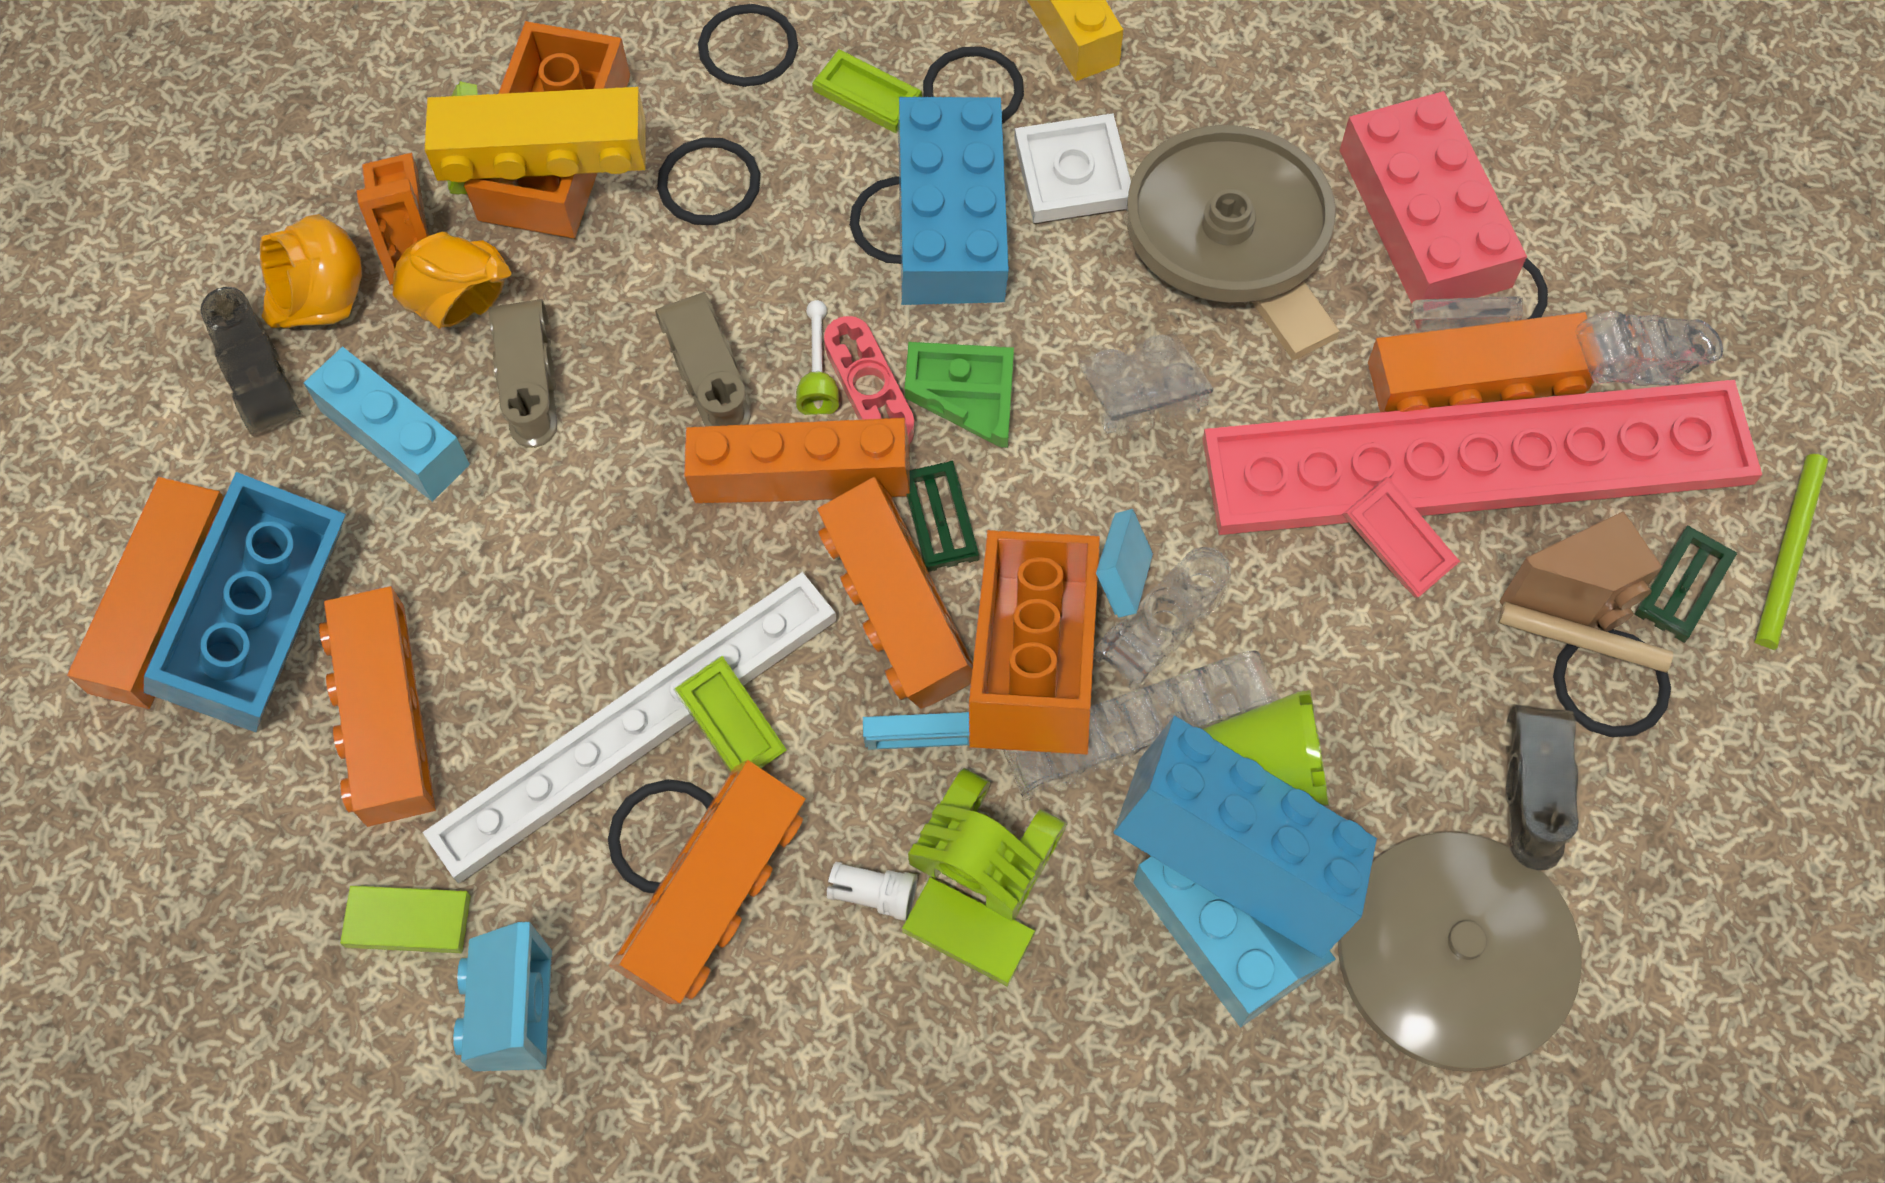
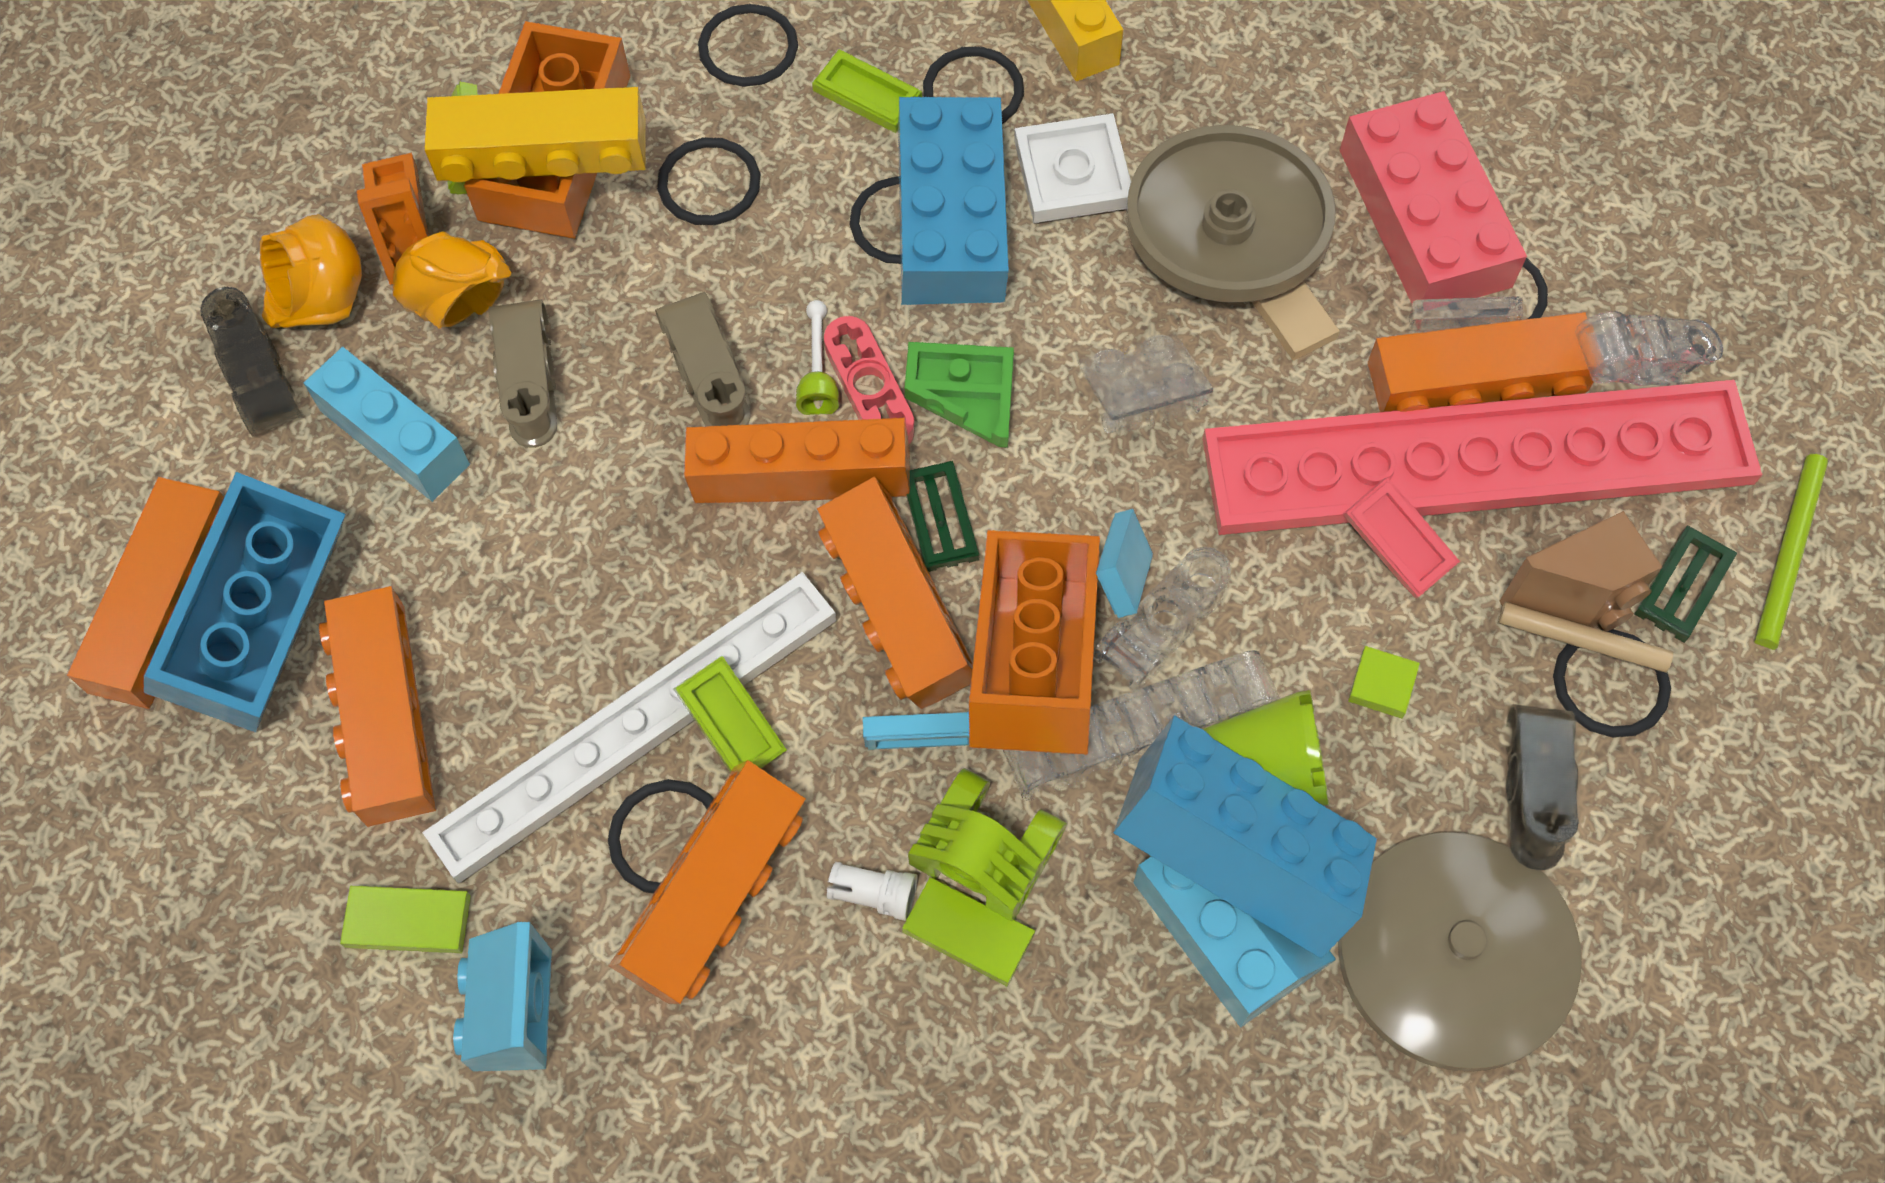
none -> lime tile [1348,646,1420,719]

